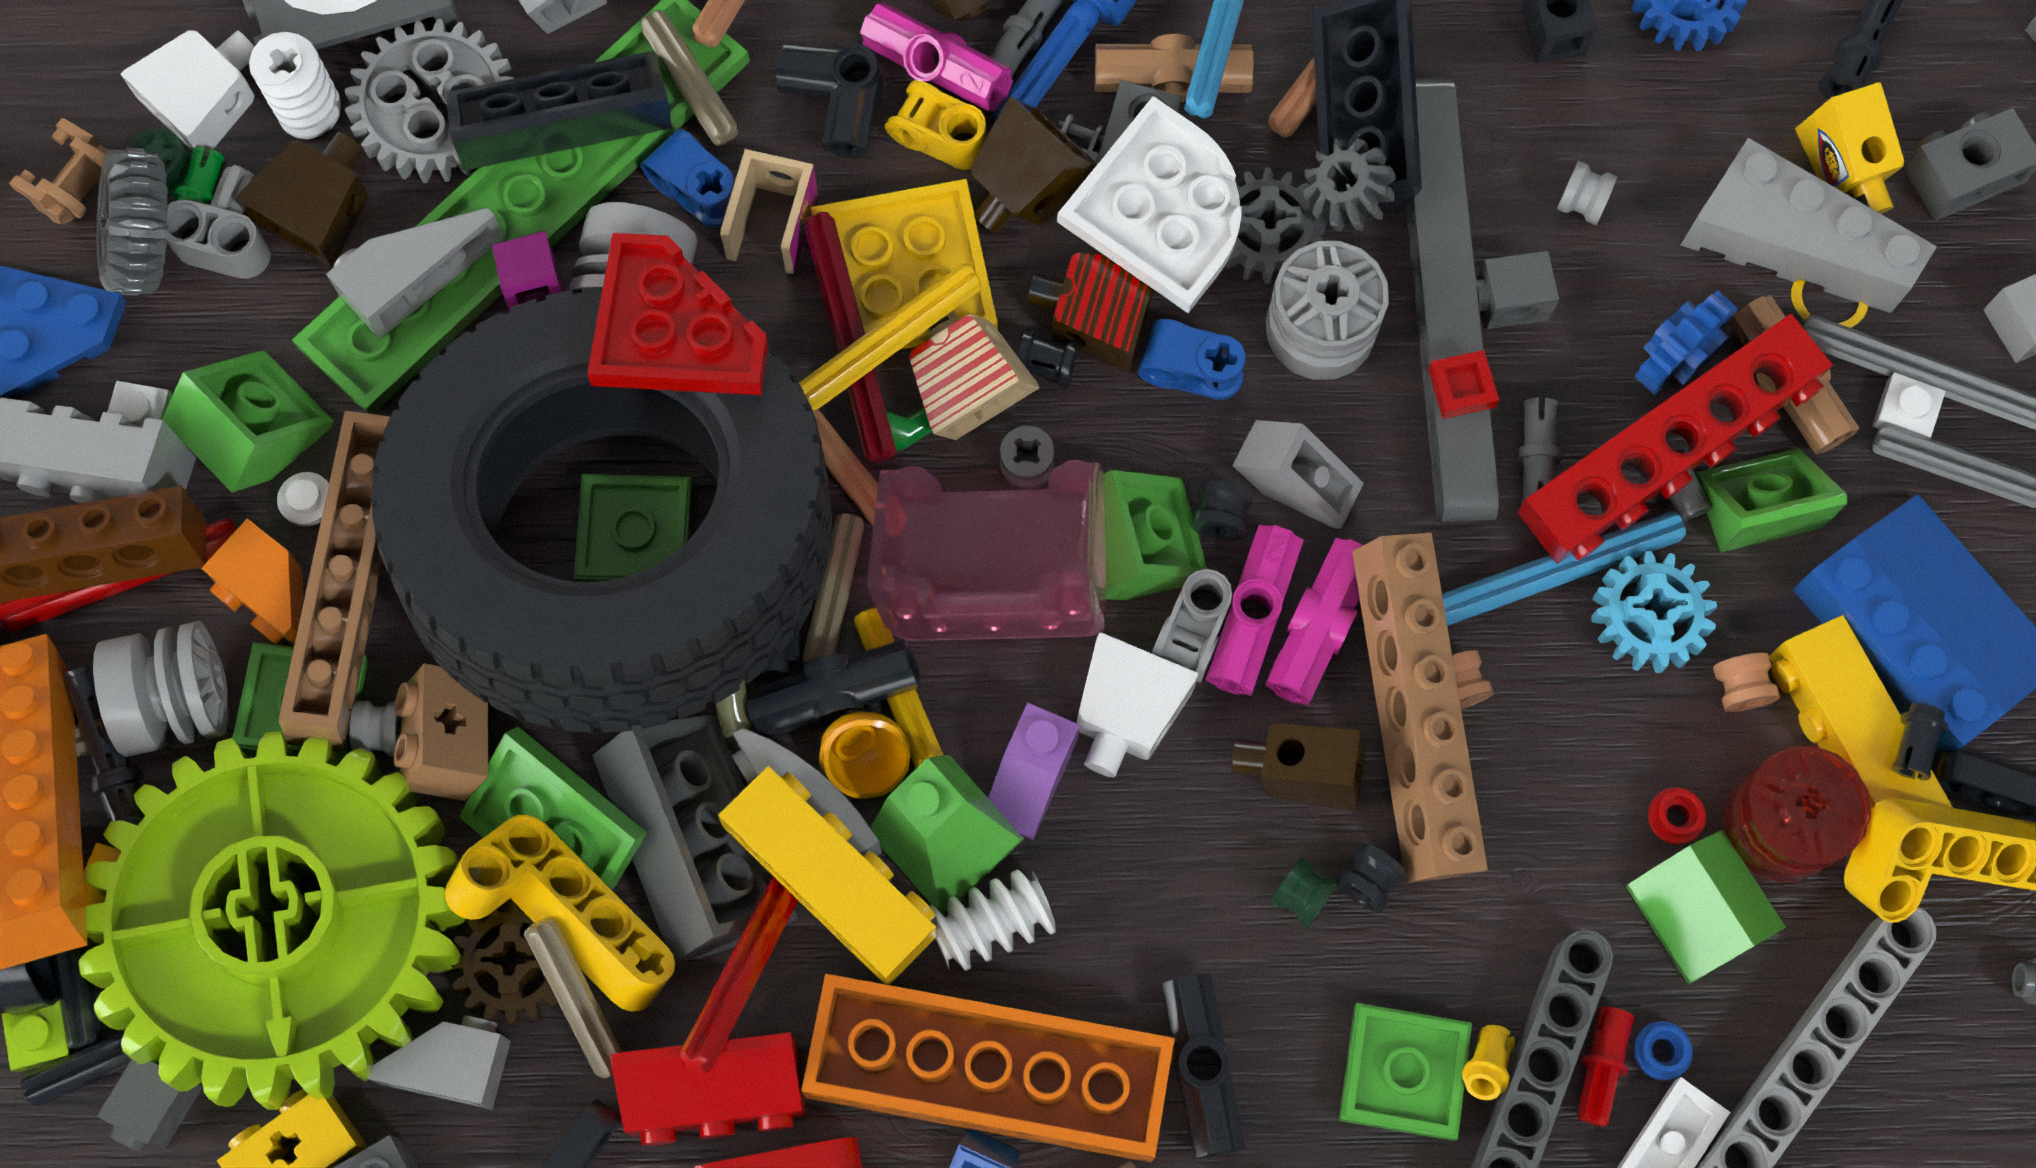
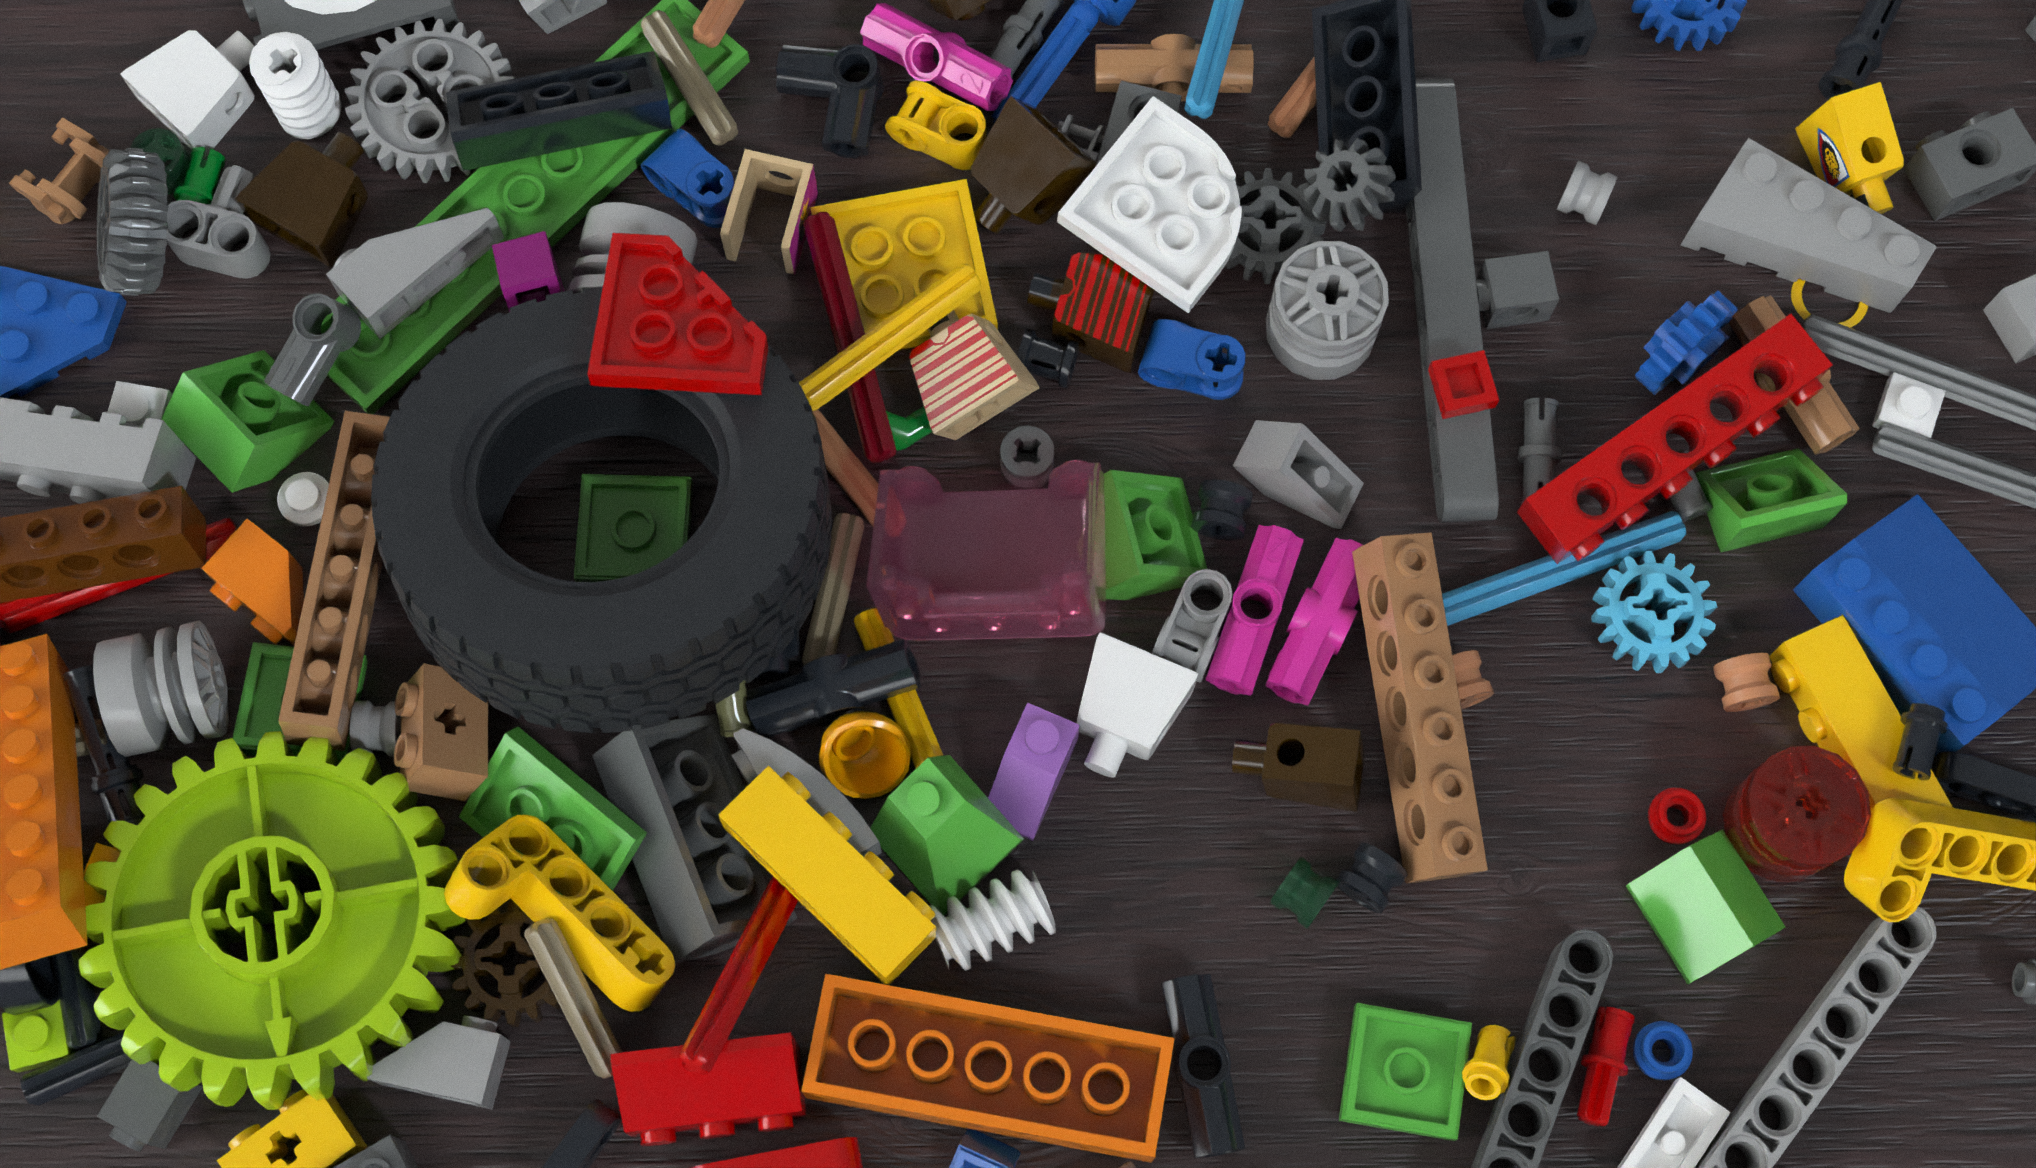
none -> dark grey piece [263,293,361,407]

